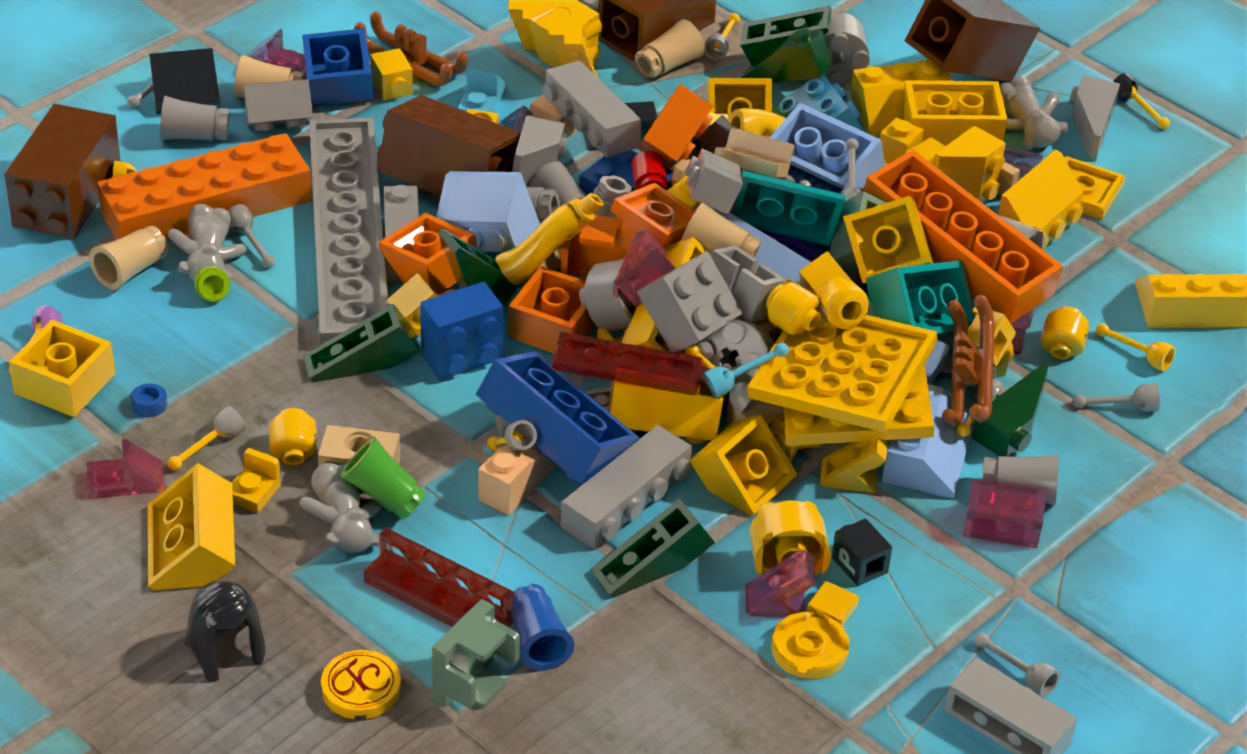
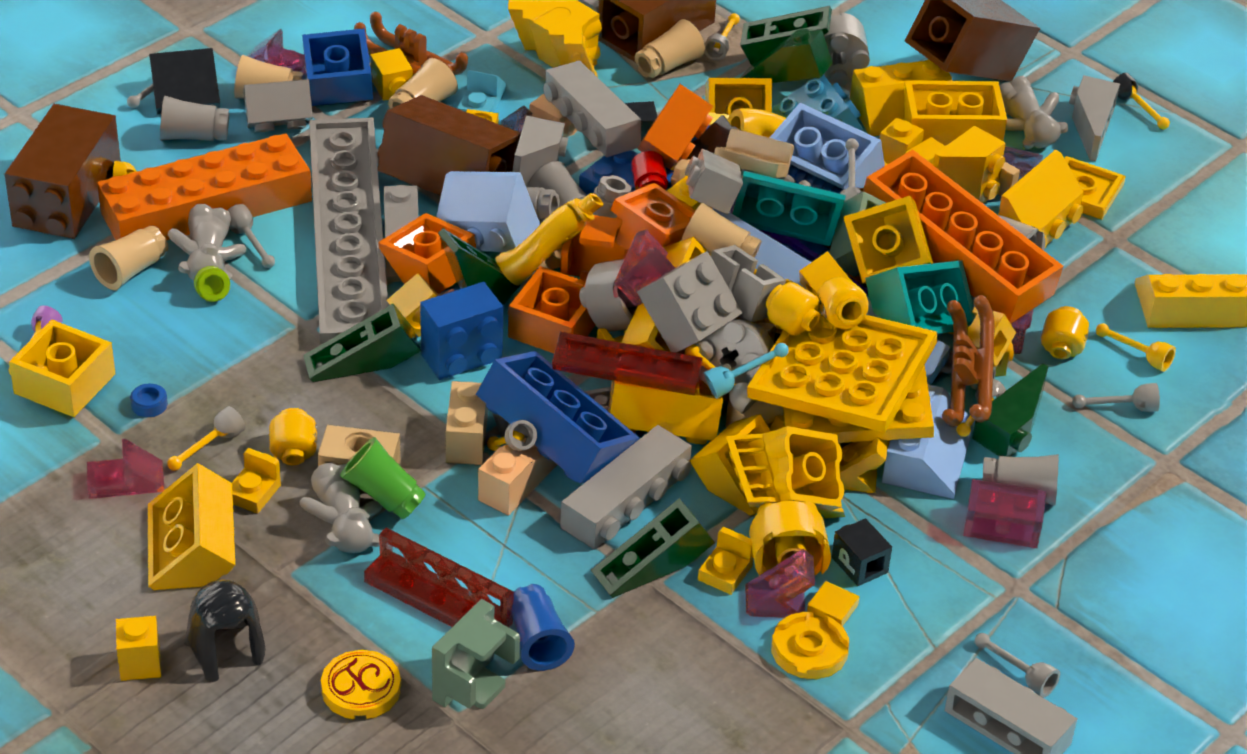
none -> yellow brick [116,615,161,681]
none -> tan plant [388,58,458,109]
none -> tan brick [446,381,488,465]
none -> yellow bracket [698,527,753,595]
none -> yellow slope [726,426,845,518]

